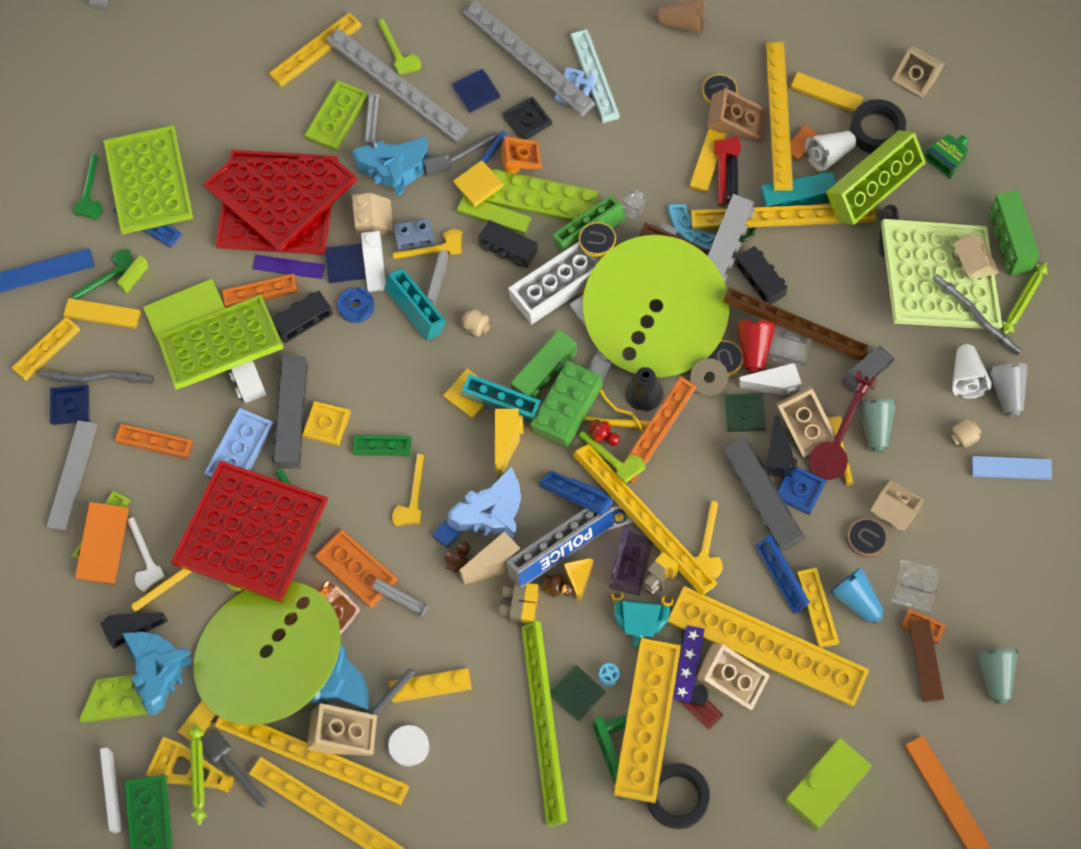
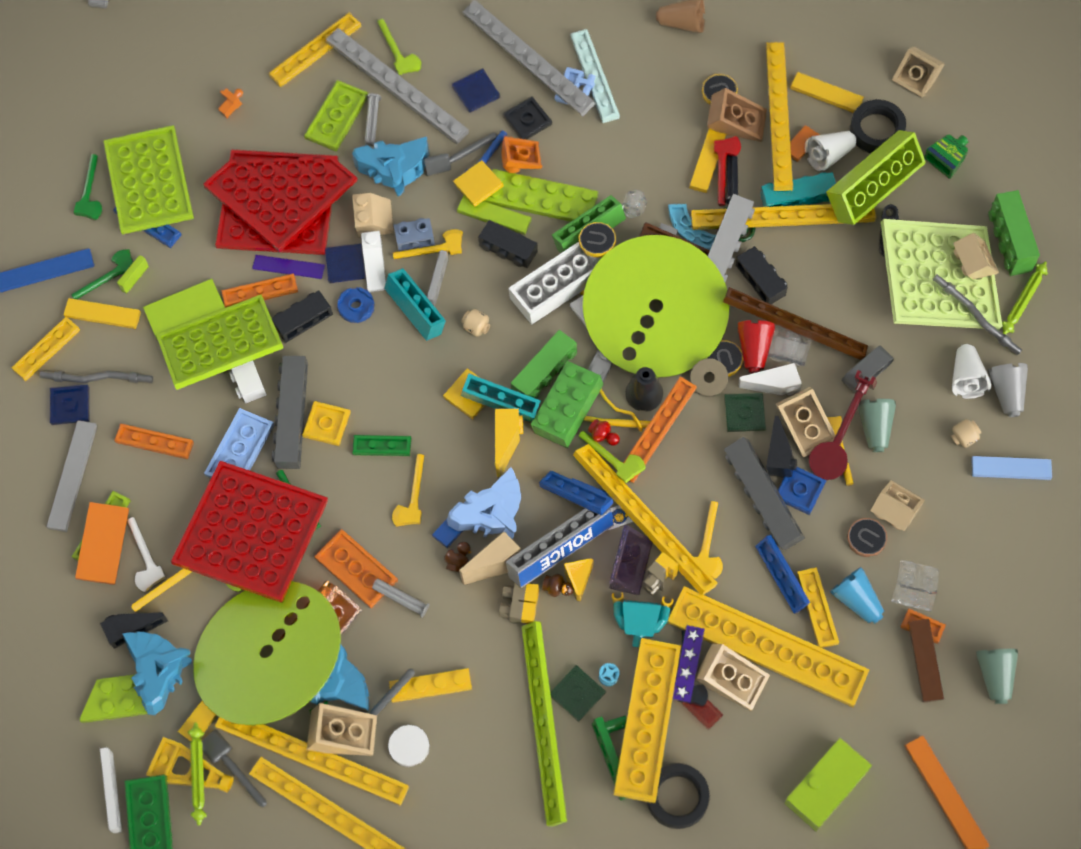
none -> orange piece [218,88,243,118]

